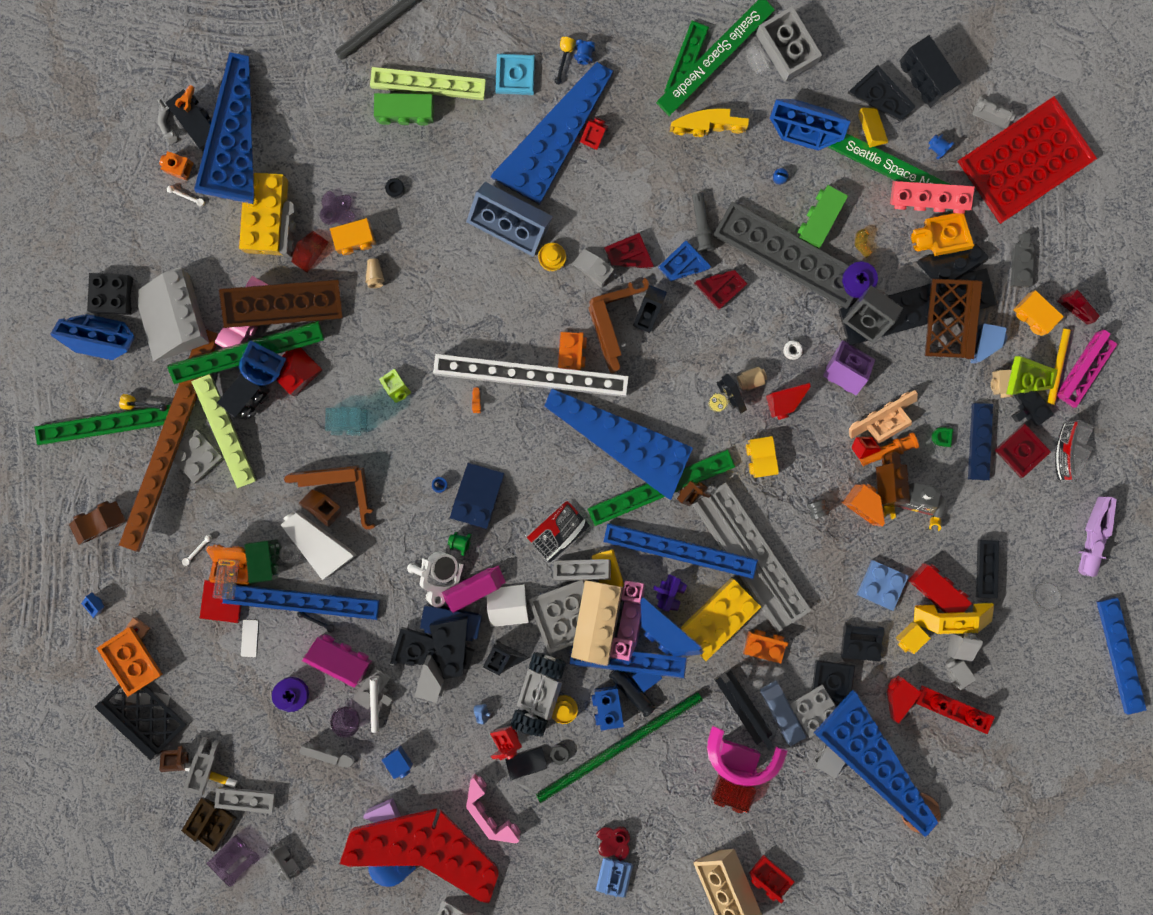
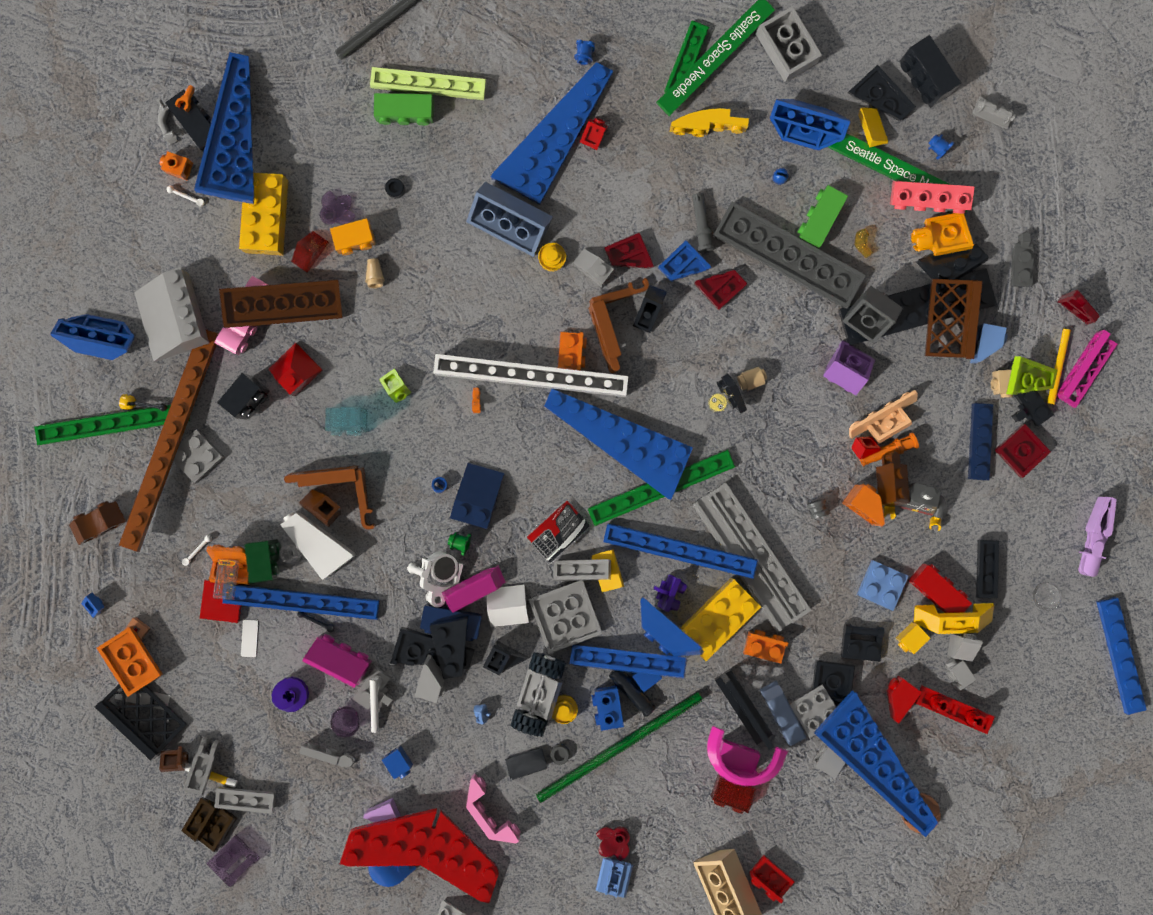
black brick [87,273,133,315] -> none
green tile [167,321,325,384] -> none
yellowish green plate [191,374,257,488] -> none
blue slope [239,340,286,386] -> none
light grey hinge [267,841,300,883] -> none
light grey hinge [279,201,298,258] -> none
red bracket [490,726,522,760] -> none
medium azure tile [496,54,535,95] -> none
hinge [554,37,576,85] -> none
tan slope [571,580,623,666] -> none
bright pink slope [610,581,644,661] -> none
reddish brown bracket [677,481,711,506] -> none
clear brick [744,45,770,76] -> none
yellow brick [745,436,779,478] -> none
red slope [766,383,811,420] -> none
white plate [783,341,803,360] -> none
dark purple piece [842,261,878,298] -> none
green tile [931,427,953,448] -> none
red plate [957,96,1097,224] -> none
light orange brick [1013,290,1064,336] -> none
slope [1055,420,1094,483] -> none

